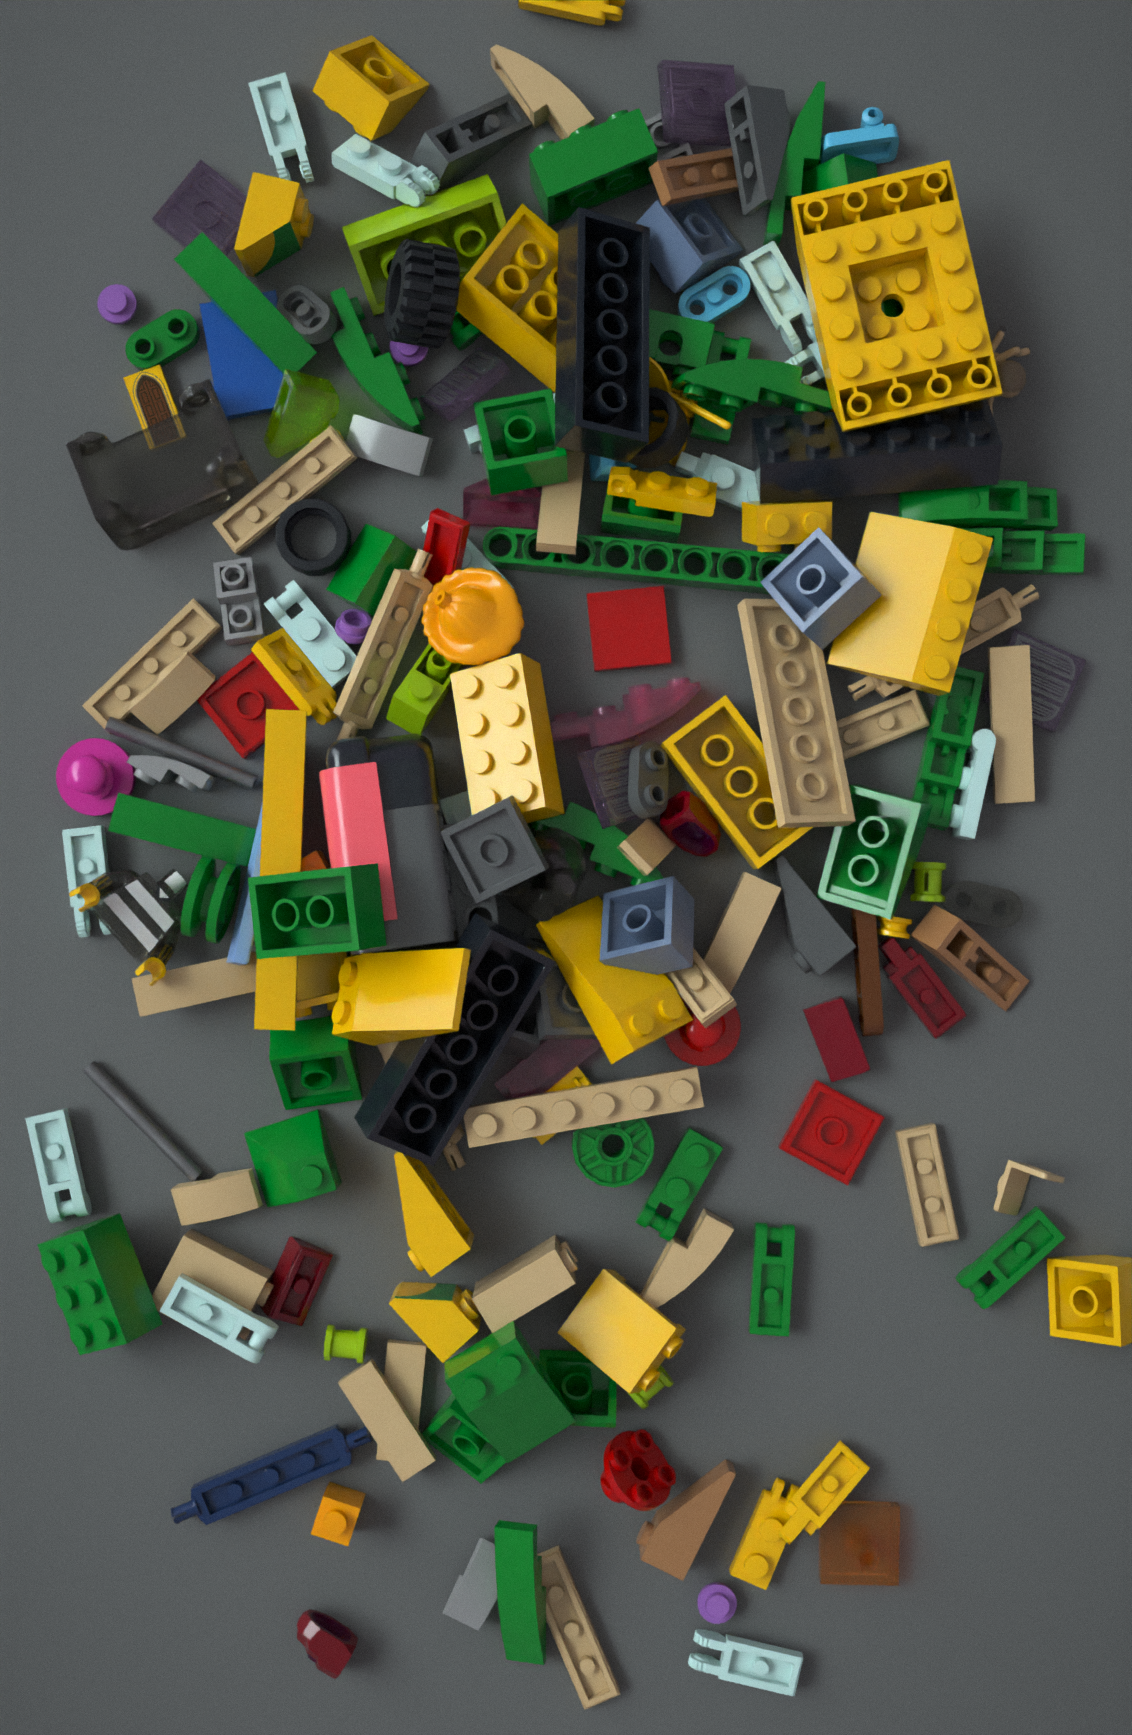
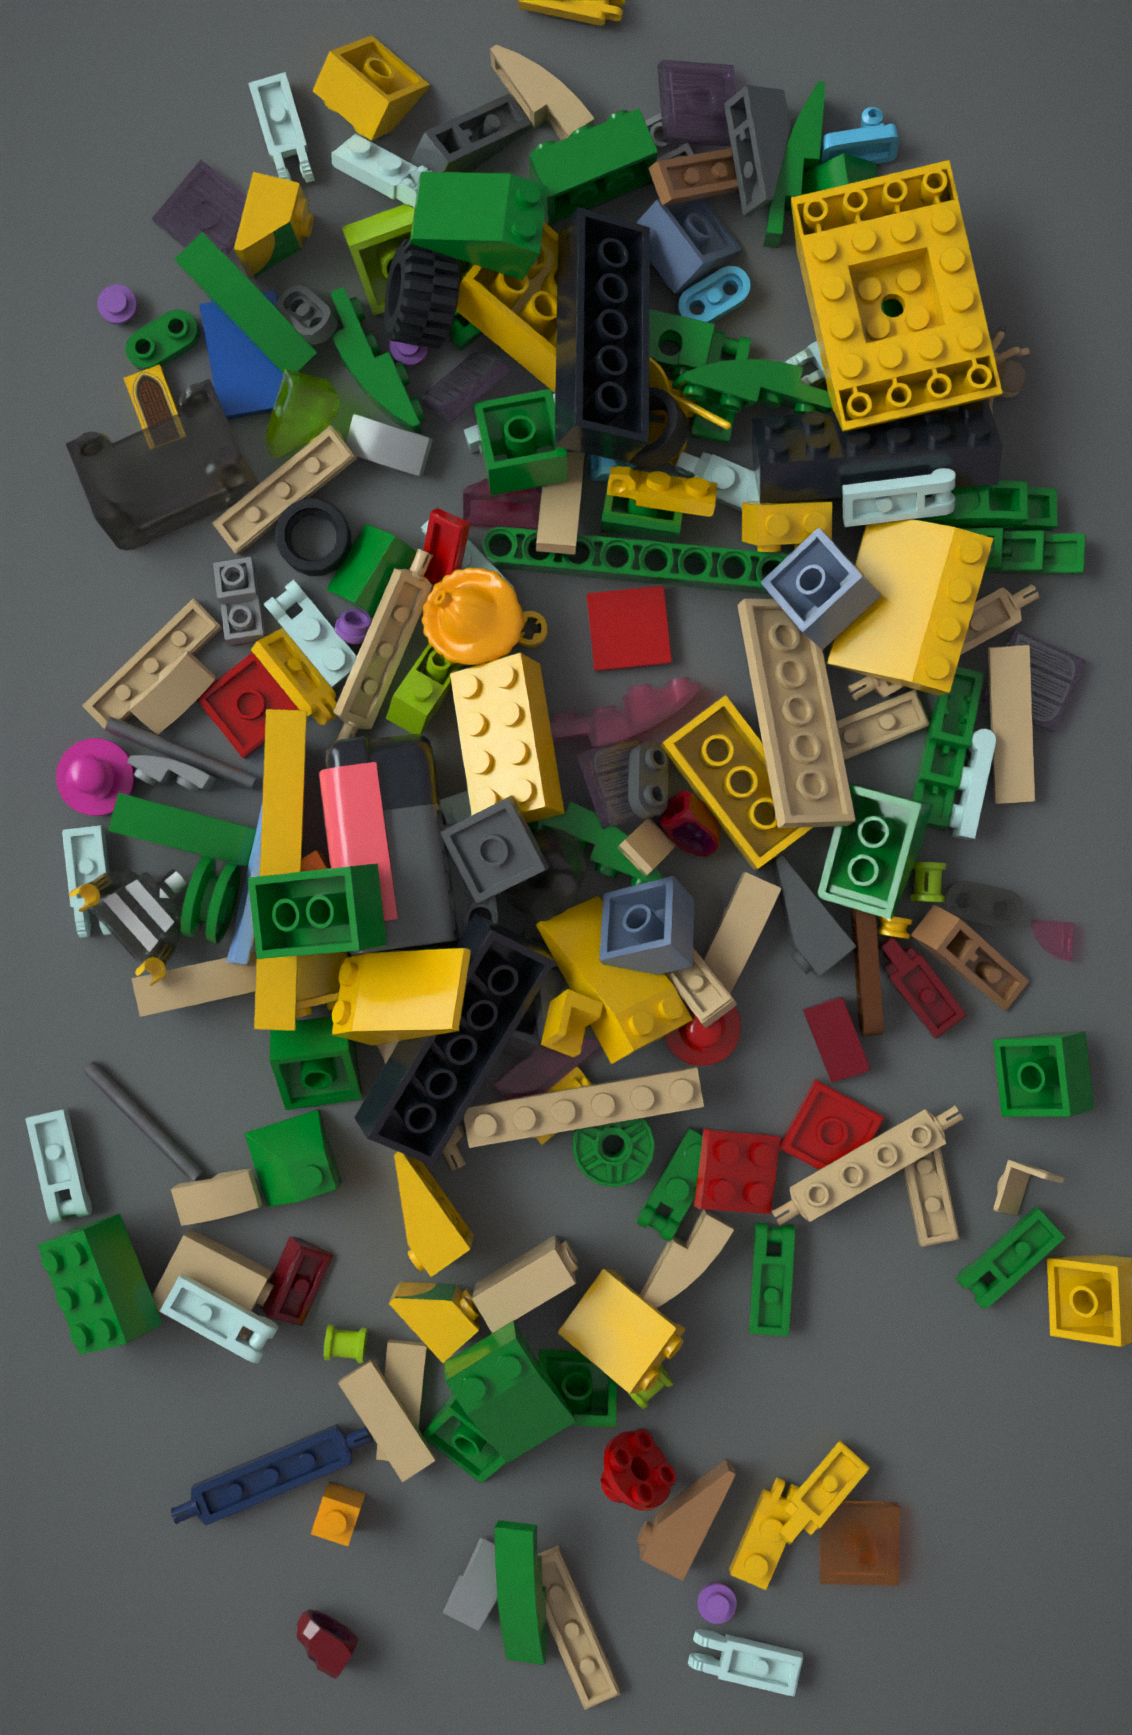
light aqua hinge [739,241,817,355] -> none
none -> green slope [410,172,548,280]
none -> yellow bush [518,611,548,648]
none -> yellow panel [541,989,603,1057]
none -> red plate [694,1128,781,1214]
none -> tan plate [772,1105,963,1226]
none -> light aqua plate [842,468,956,527]
none -> green slope [993,1031,1095,1117]
none -> clear pink tile [1032,920,1074,961]

